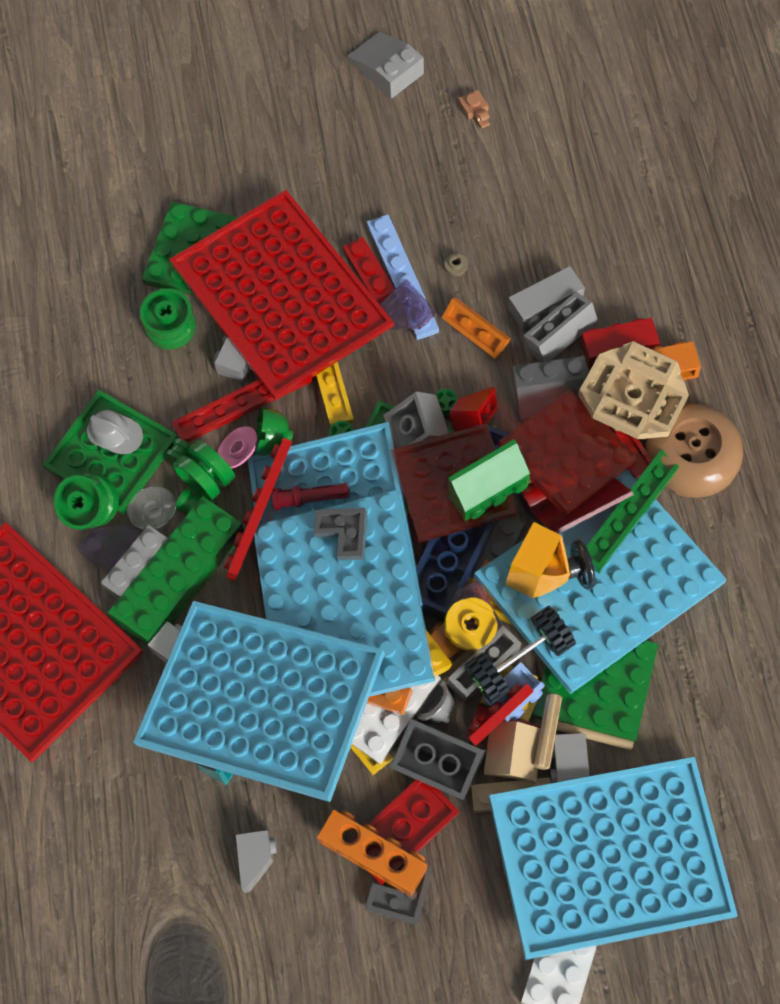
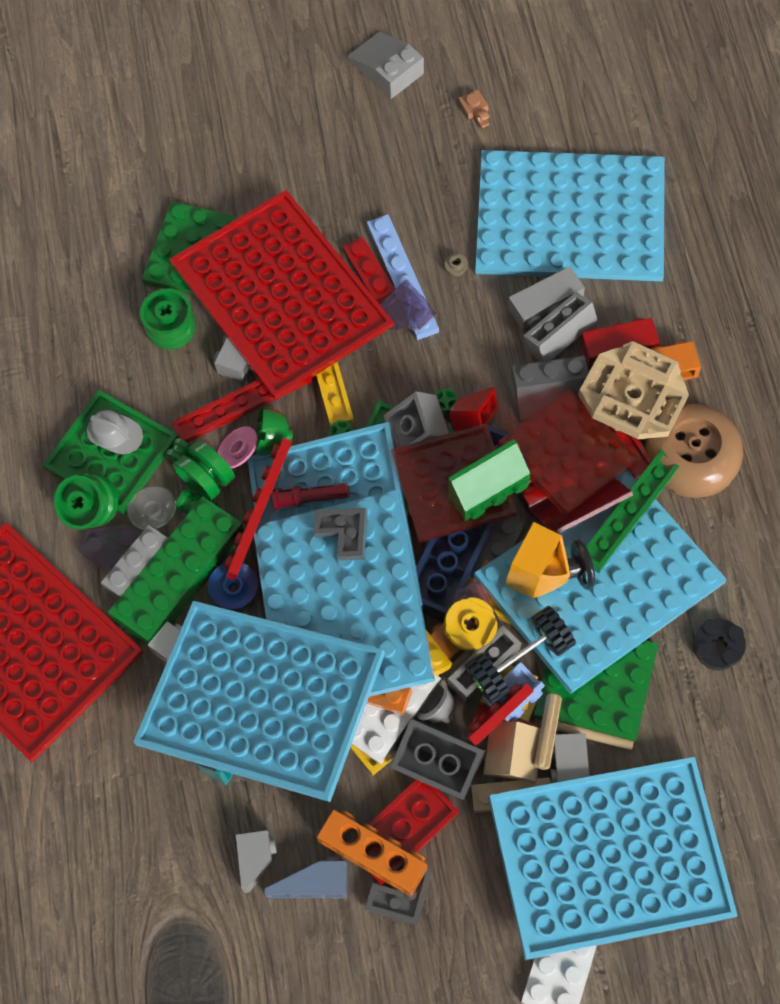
orange plate [441,297,511,359] -> none
none -> blue dish [208,563,258,610]
none -> sand blue slope [264,857,348,898]
none -> medium azure plate [475,150,665,281]
none -> black plate [693,618,746,671]

